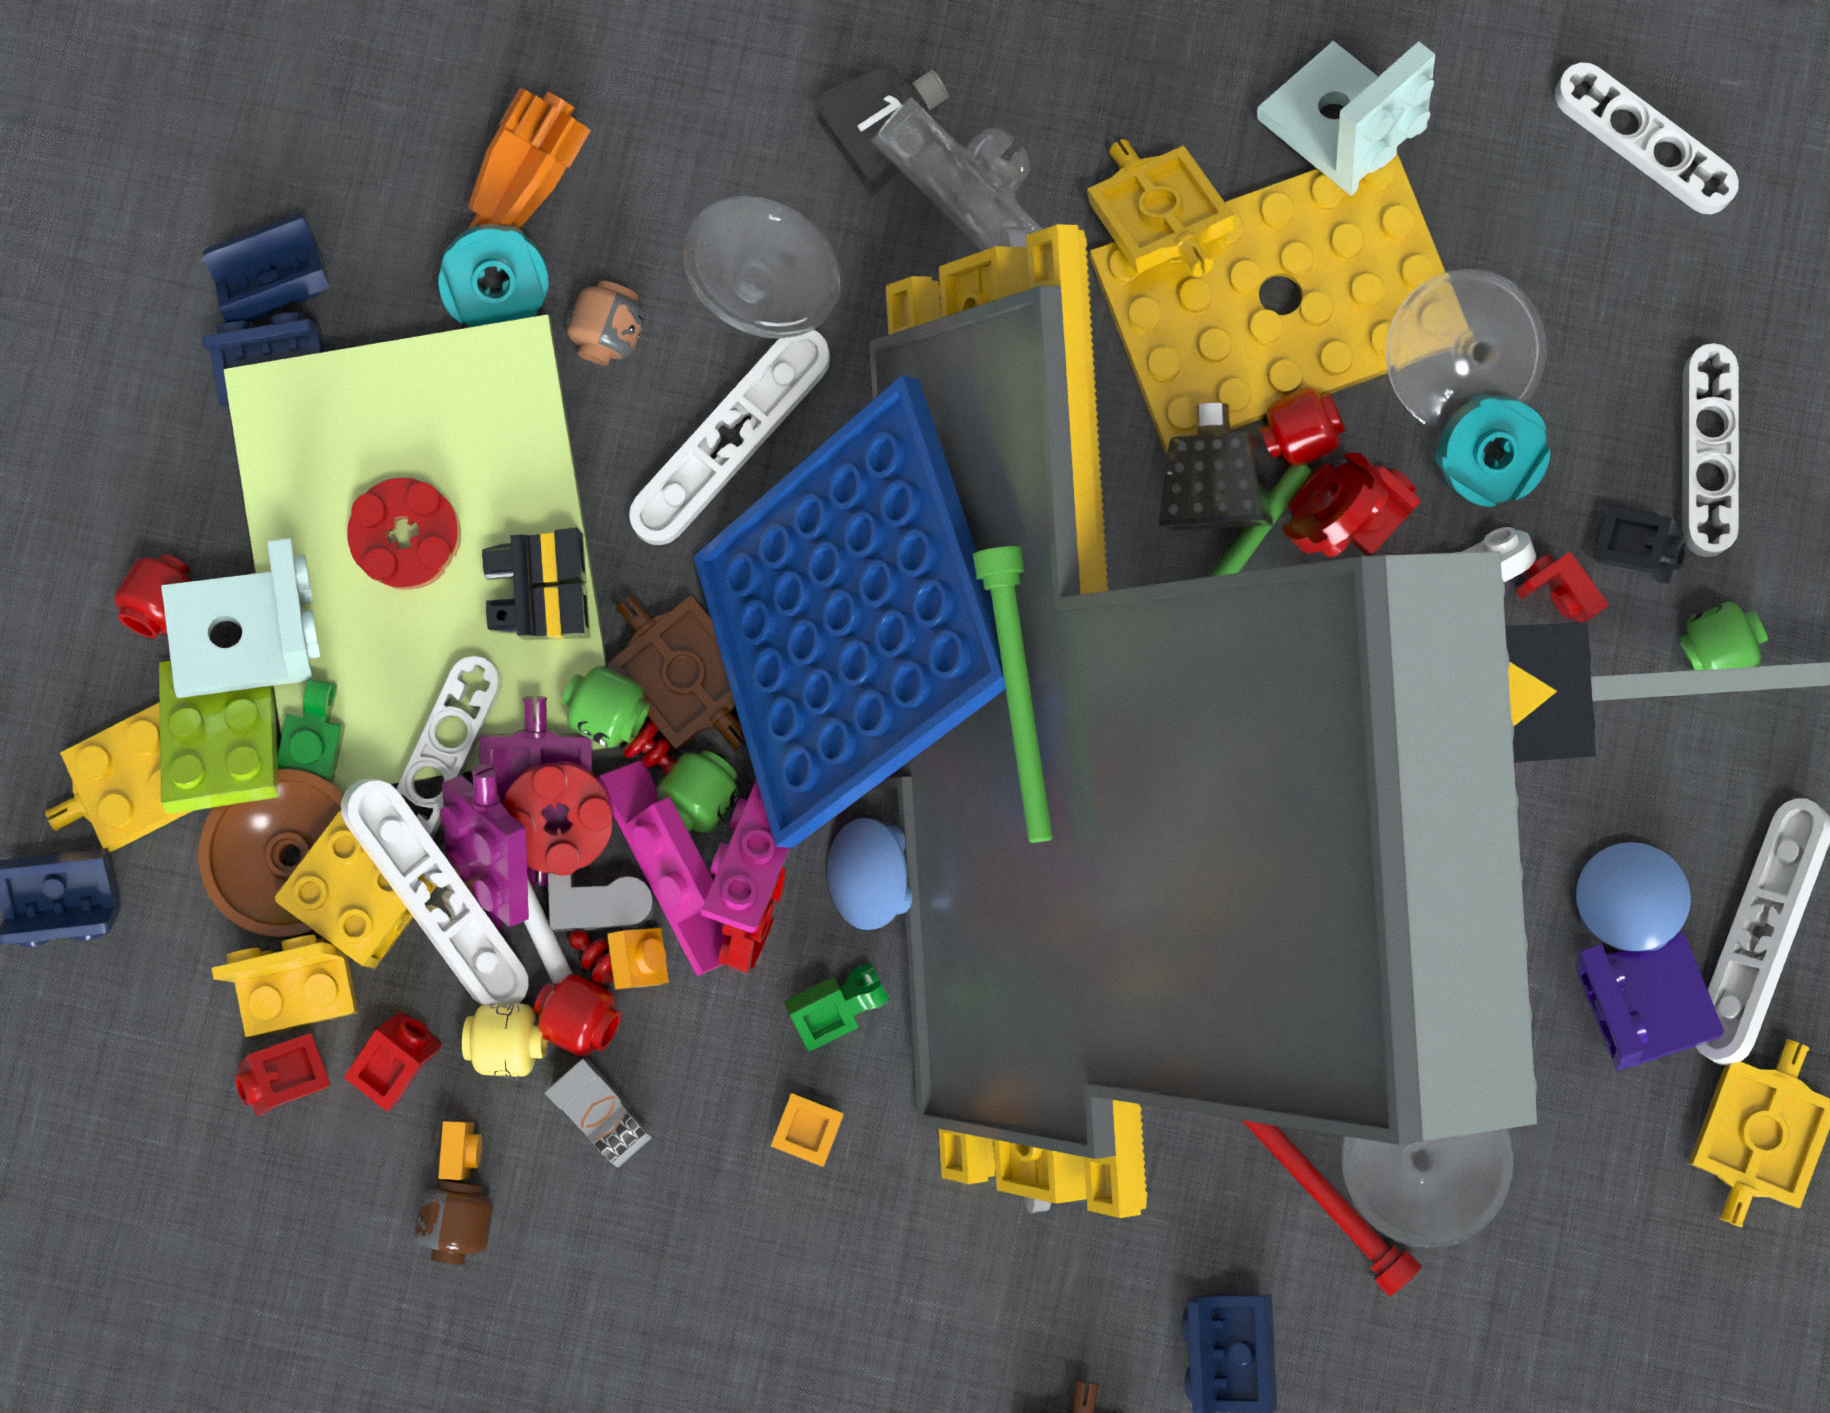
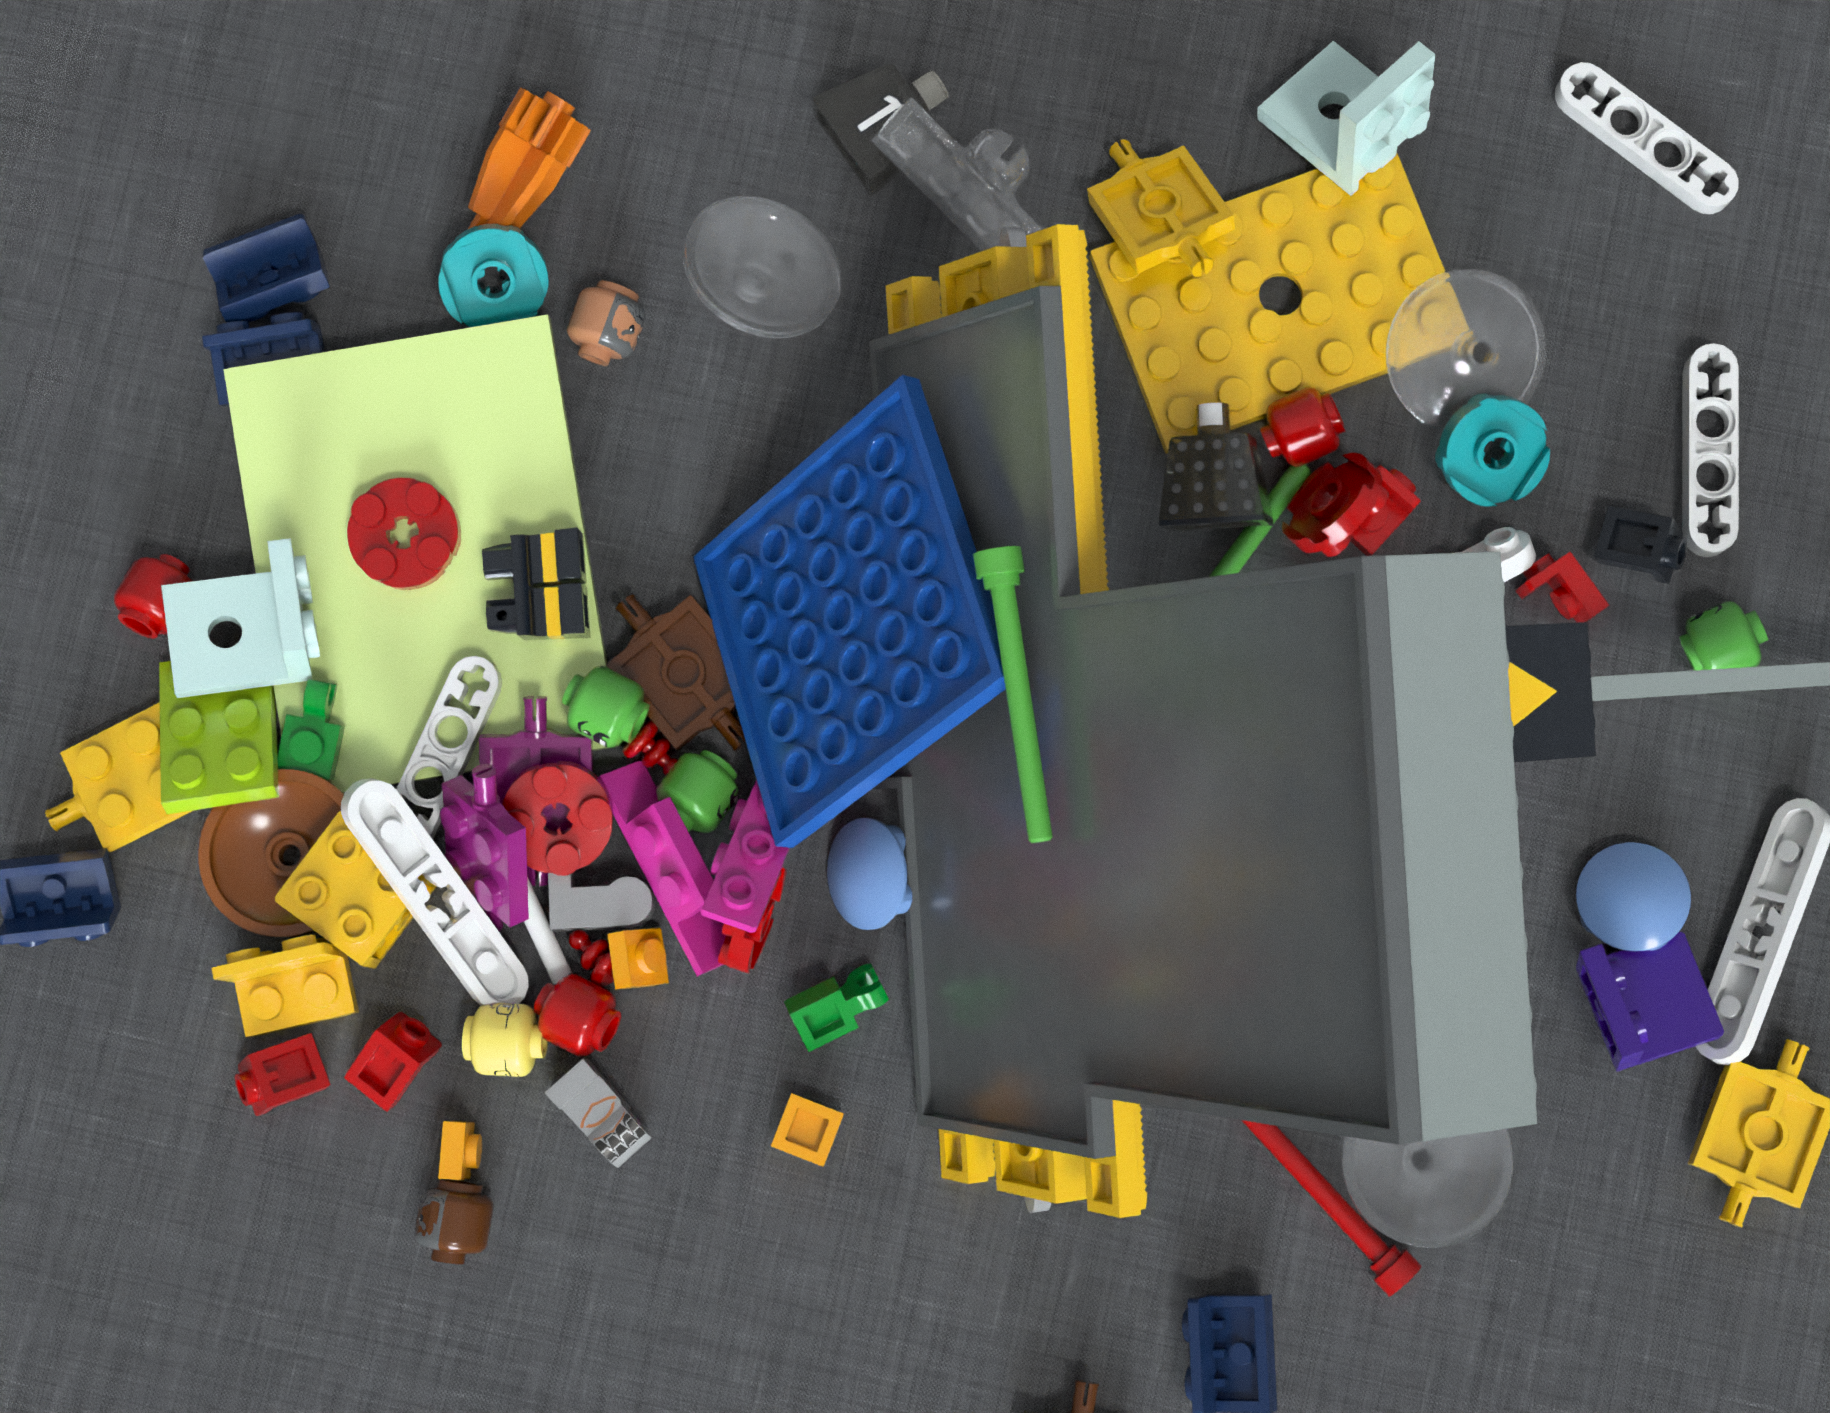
white piece [629,327,830,545] -> none

